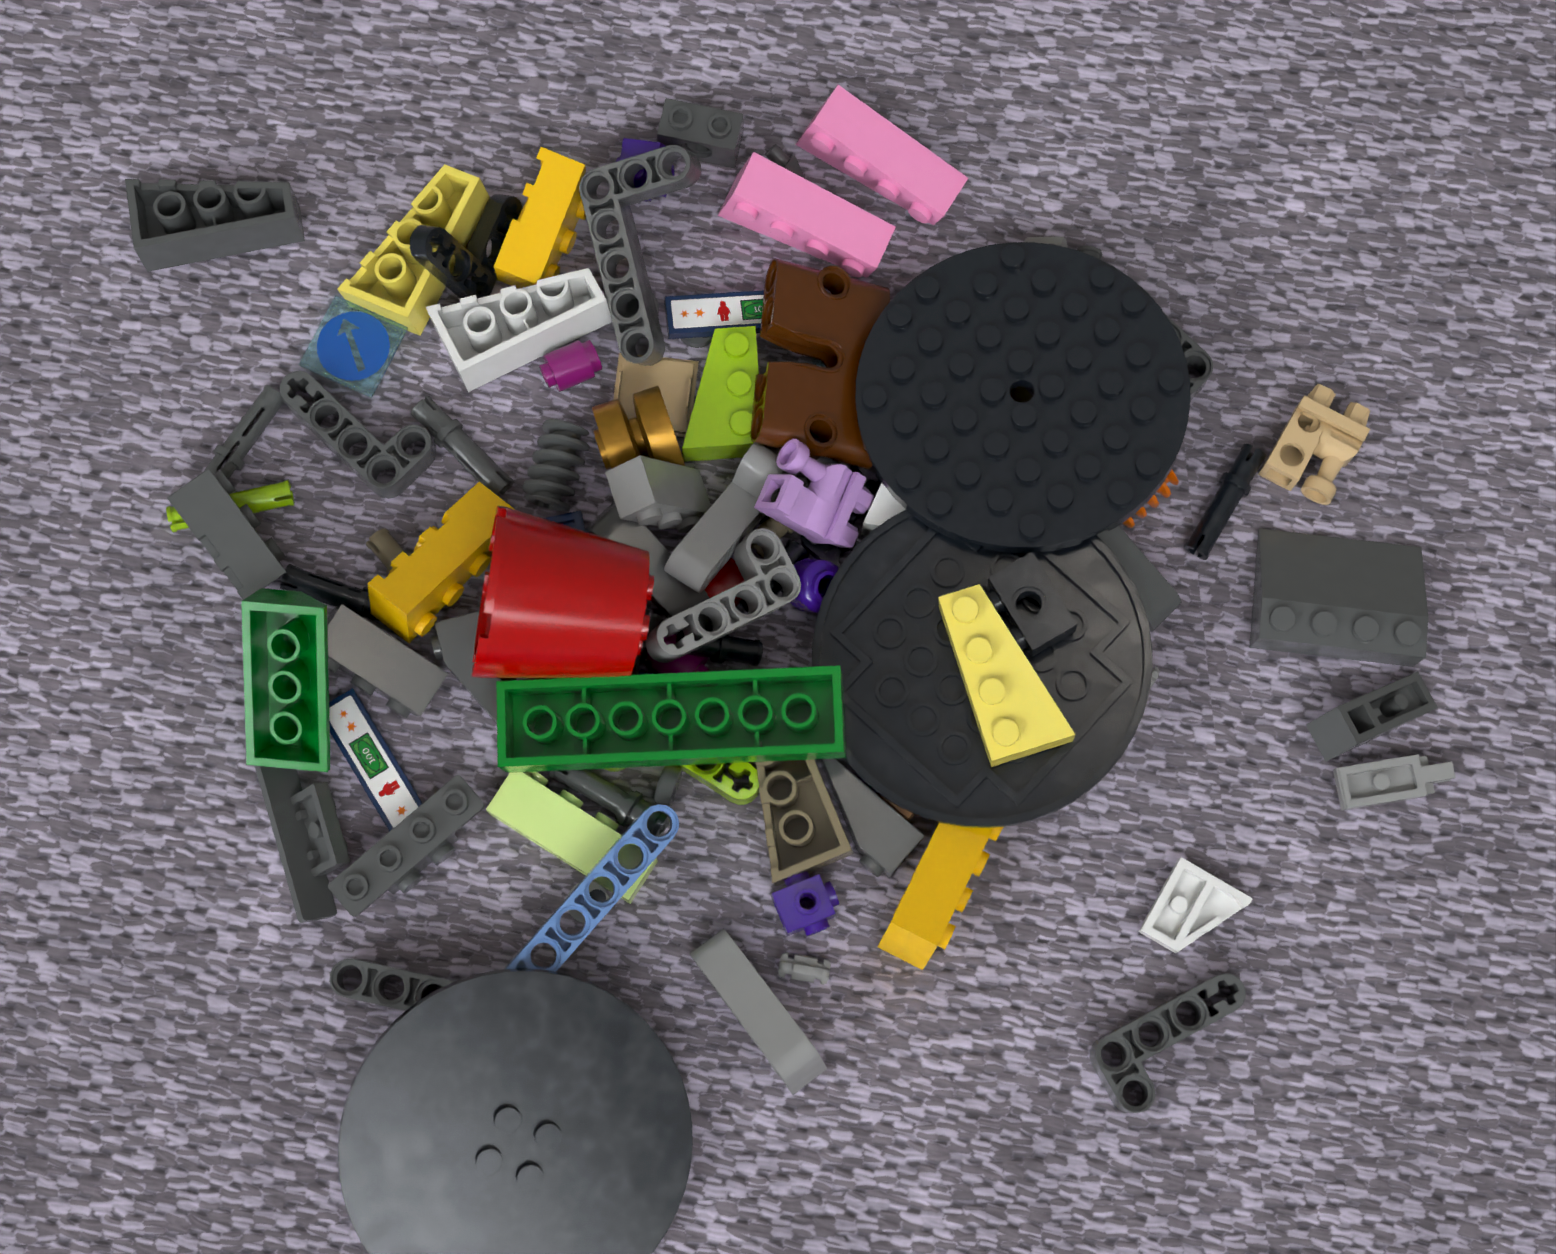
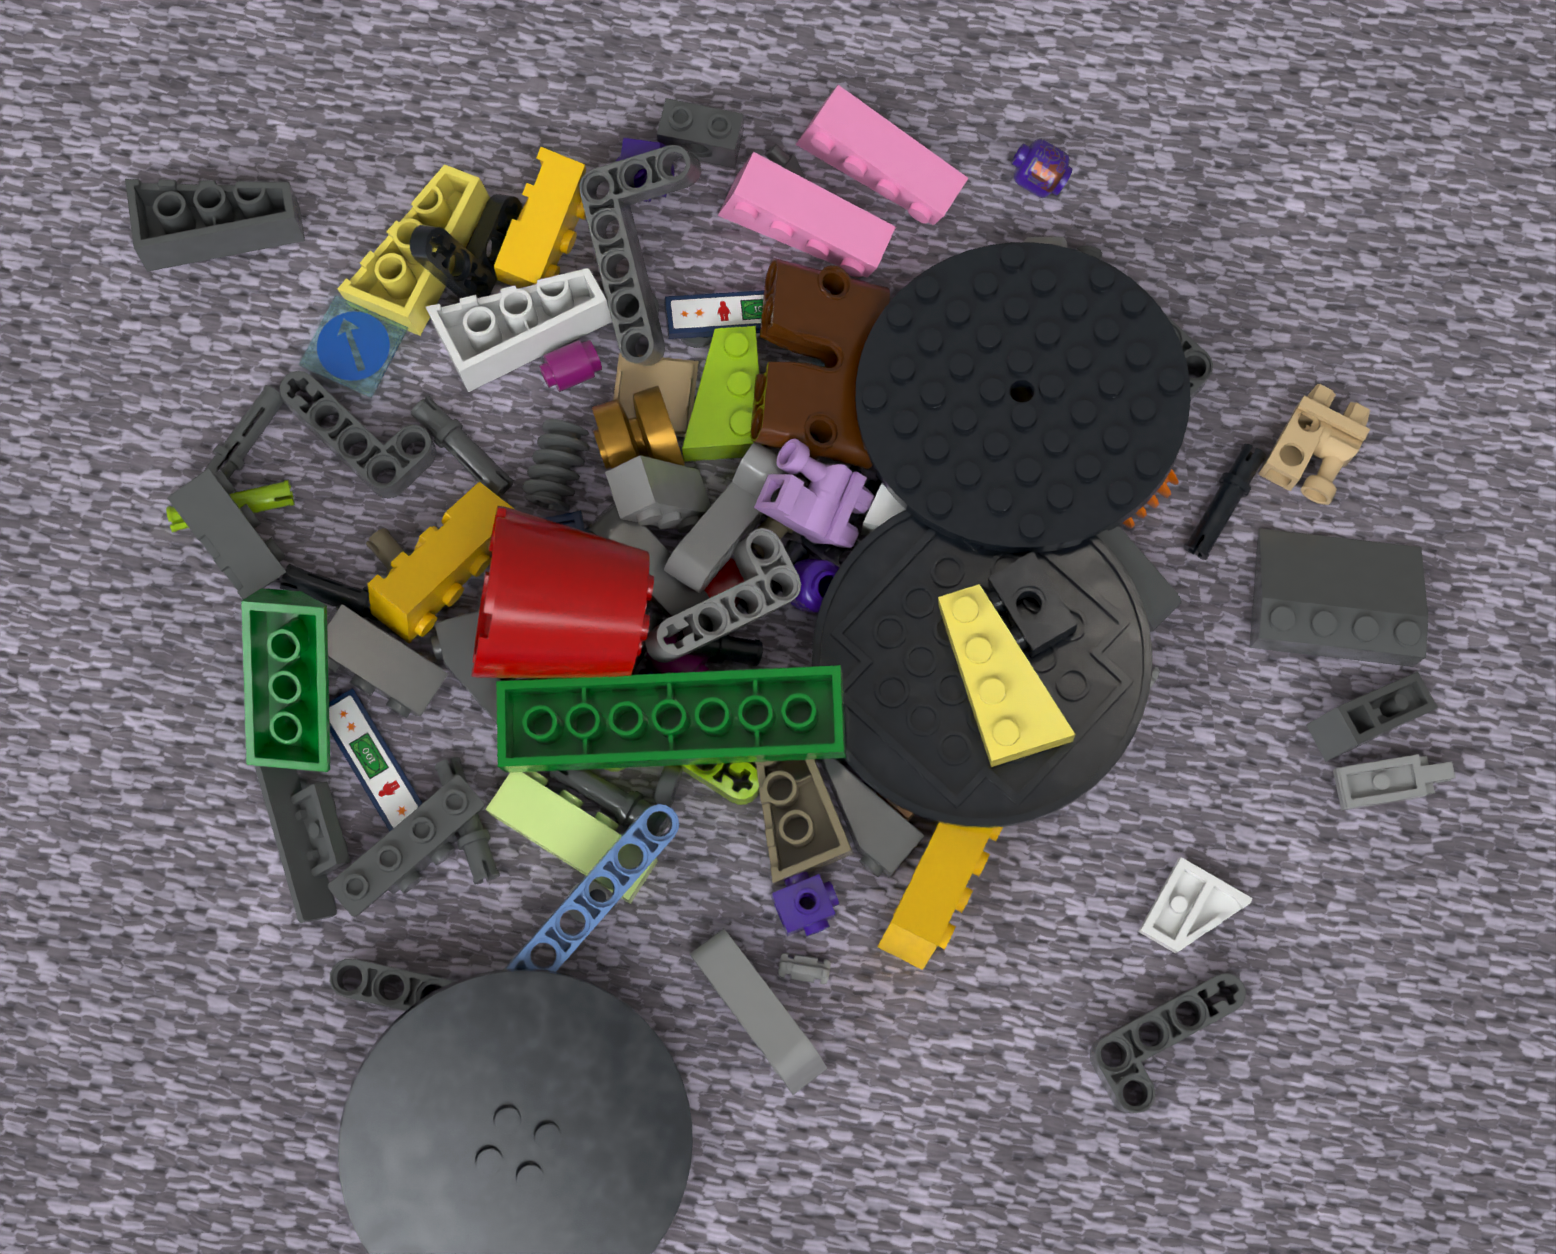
none -> dark grey pin [434,757,500,884]
none -> dark purple head [1011,138,1073,198]

